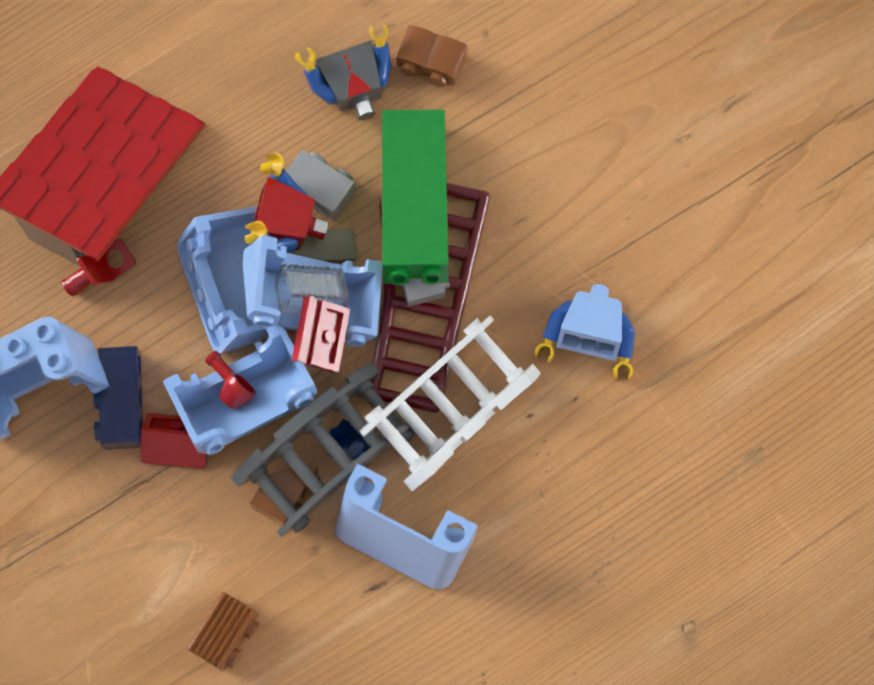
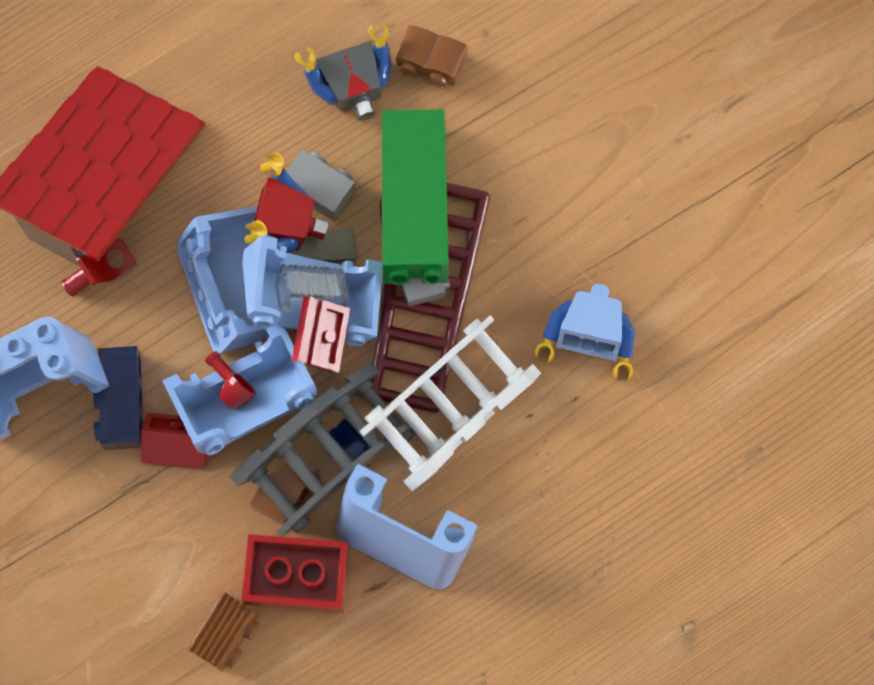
none -> red brick [241,534,350,613]

